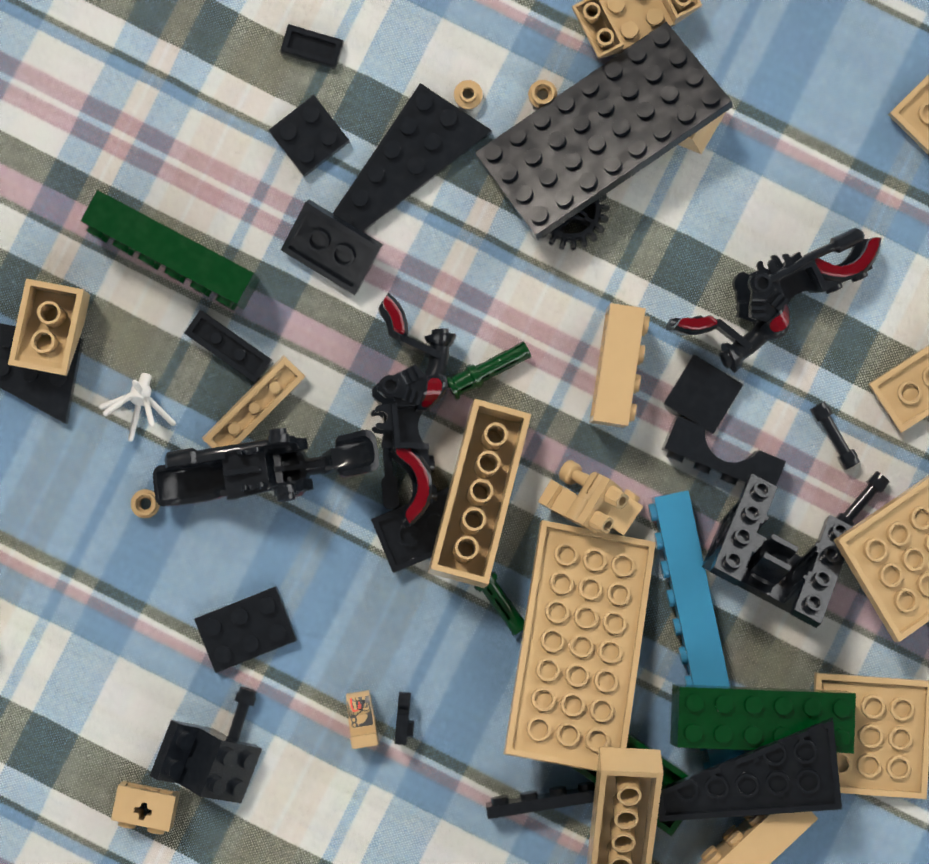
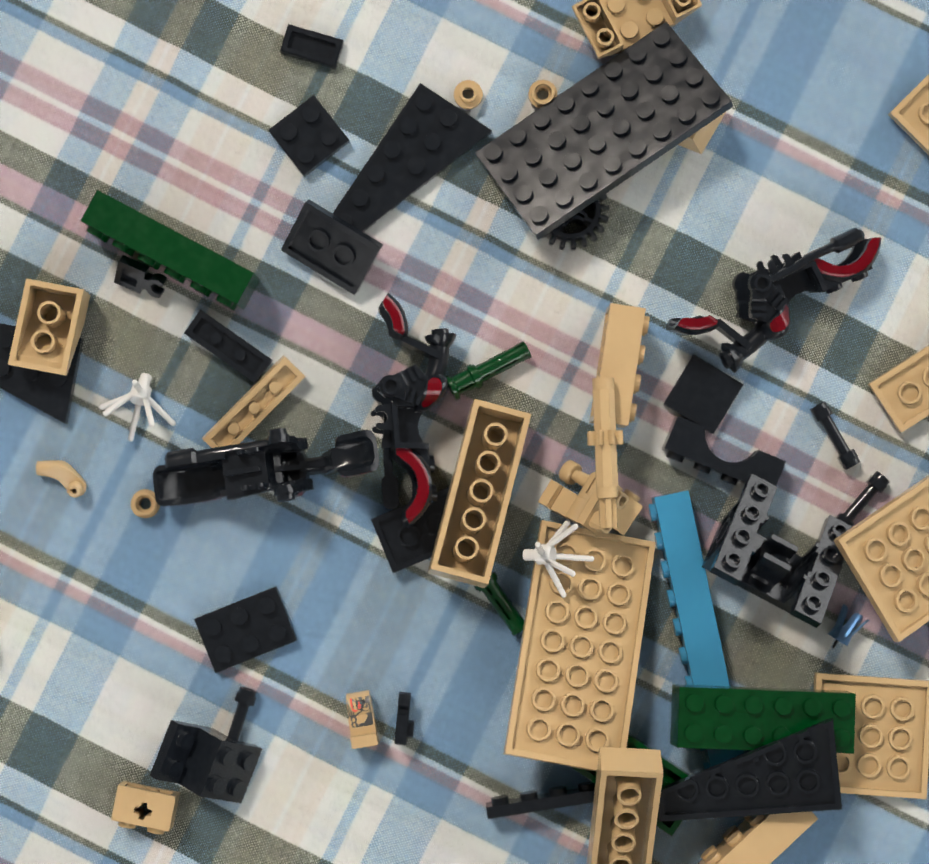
none -> tan arm [36,460,87,498]
none -> black plate [114,255,167,298]
none -> white plant [523,519,594,598]
none -> tan piece [587,377,624,528]
none -> flat silver piece [828,604,870,648]

